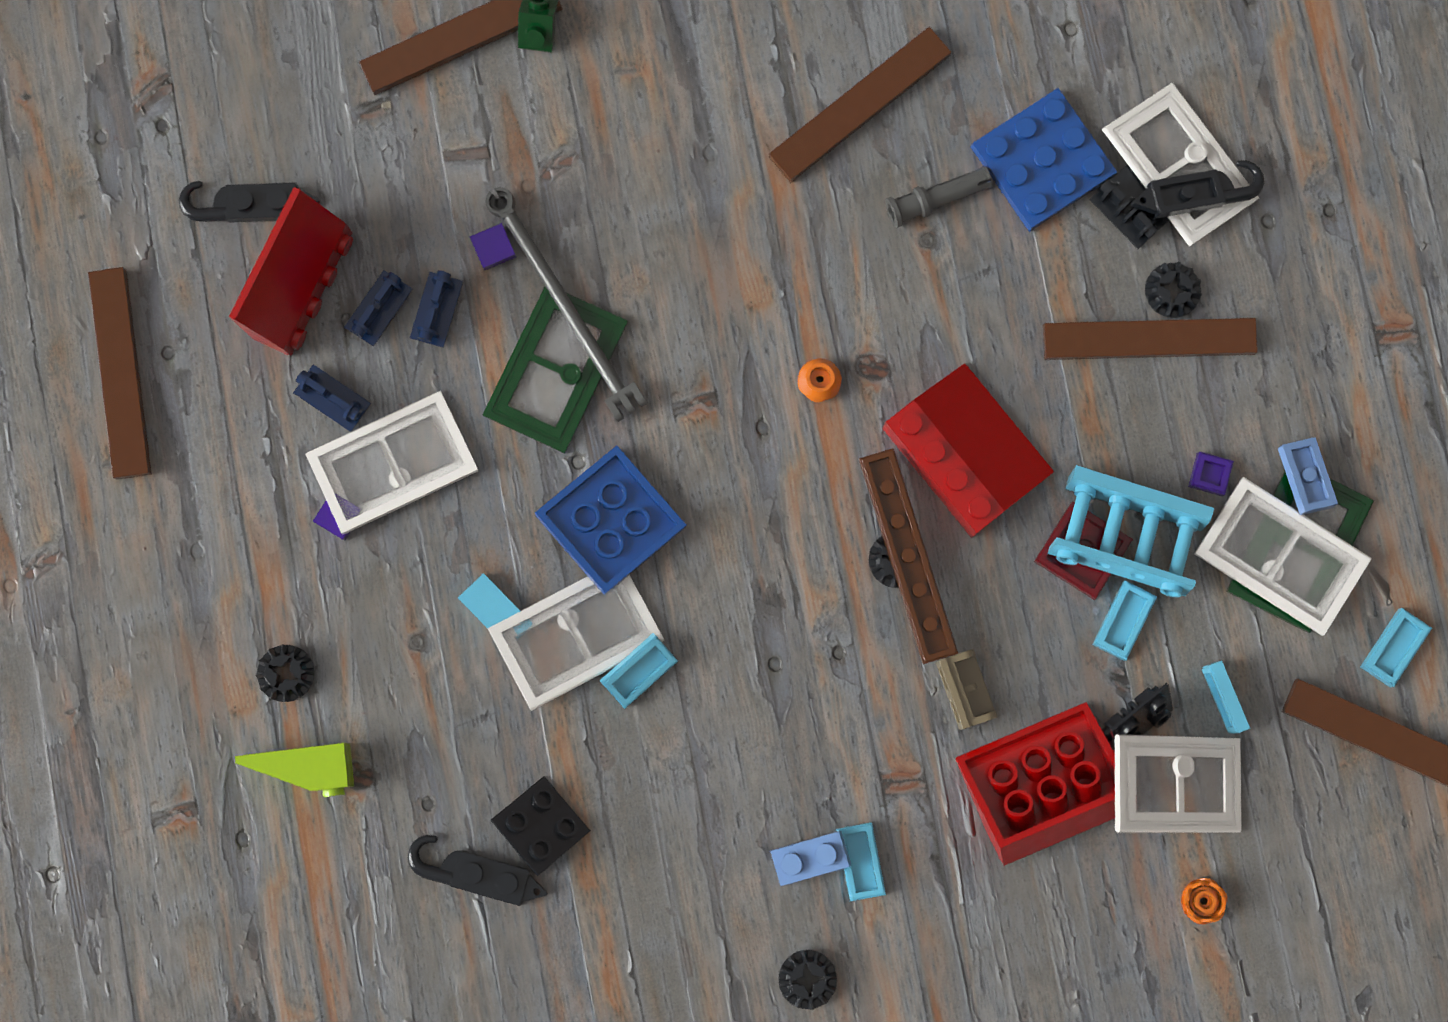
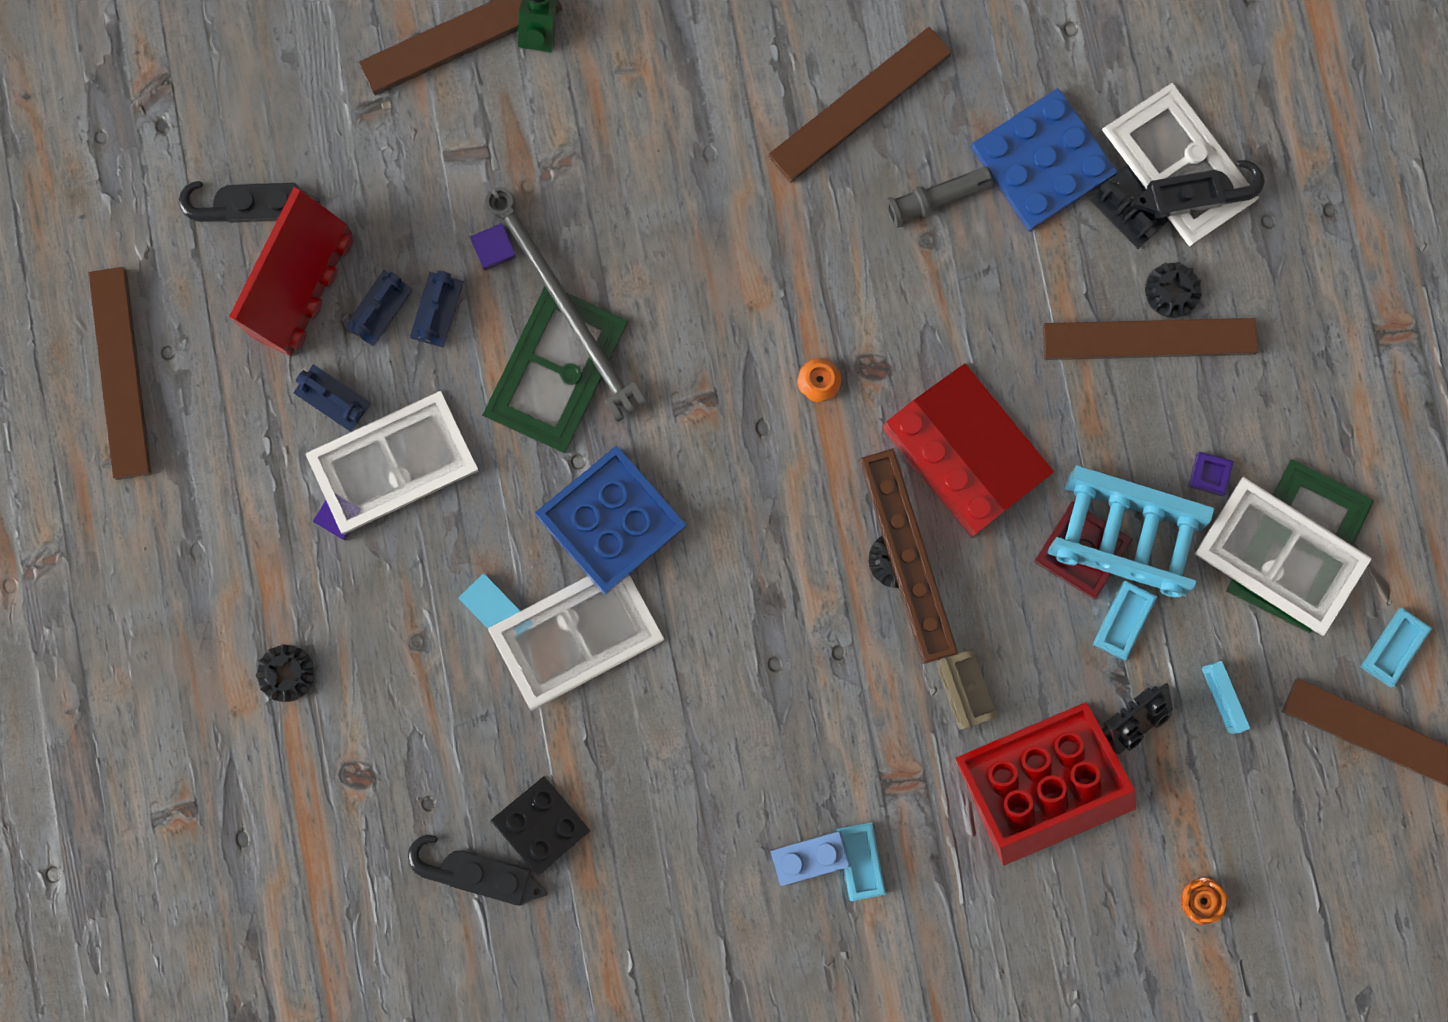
lime slope [235,743,354,797] -> none
medium azure tile [599,633,678,709] -> none
black gear [779,950,837,1010] -> none
white door [1115,735,1241,833] -> none
medium blue plate [1278,437,1338,515] -> none

